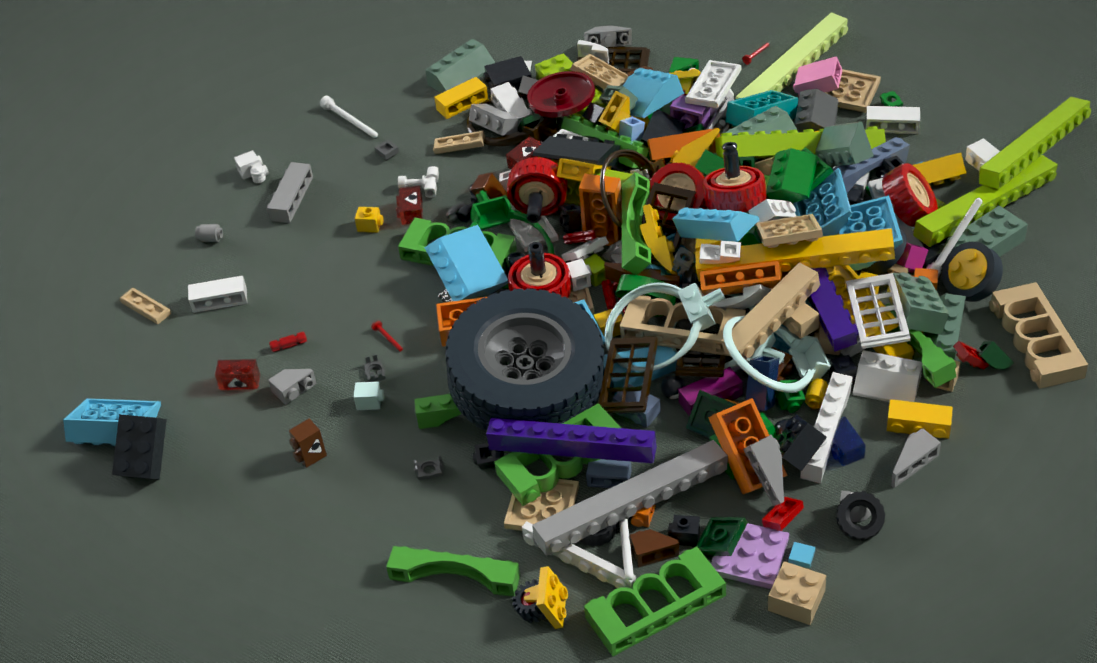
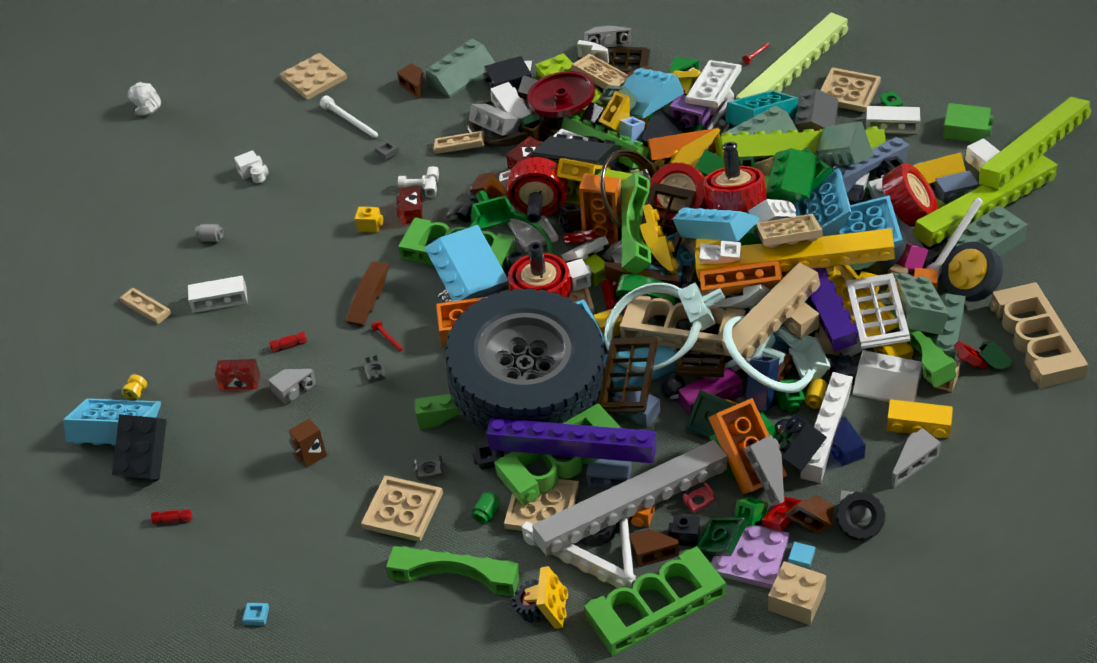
light grey brick [267,162,313,223] -> none
light aqua brick [354,382,384,410] -> none
yellow brick [434,77,488,119] -> none
dark grey piece [671,247,695,275] -> none
bright pink brick [793,56,842,95] -> none
none -> yellow wheel [121,374,147,400]
none -> white helmet [128,82,161,116]
none -> red axle [151,509,192,524]
none -> medium azure tile [242,603,269,626]
none -> tan plate [280,53,347,100]
none -> reddish brown slope [345,261,390,327]
none -> tan plate [361,476,443,542]
none -> reddish brown slope [397,63,424,99]
none -> green brick [472,492,500,524]
none -> coral piece [682,483,714,513]
none -> green brick [734,497,768,527]
none -> reddish brown slope [785,495,834,534]
none -> sand blue brick [934,170,979,206]
none -> bright green brick [943,103,994,142]

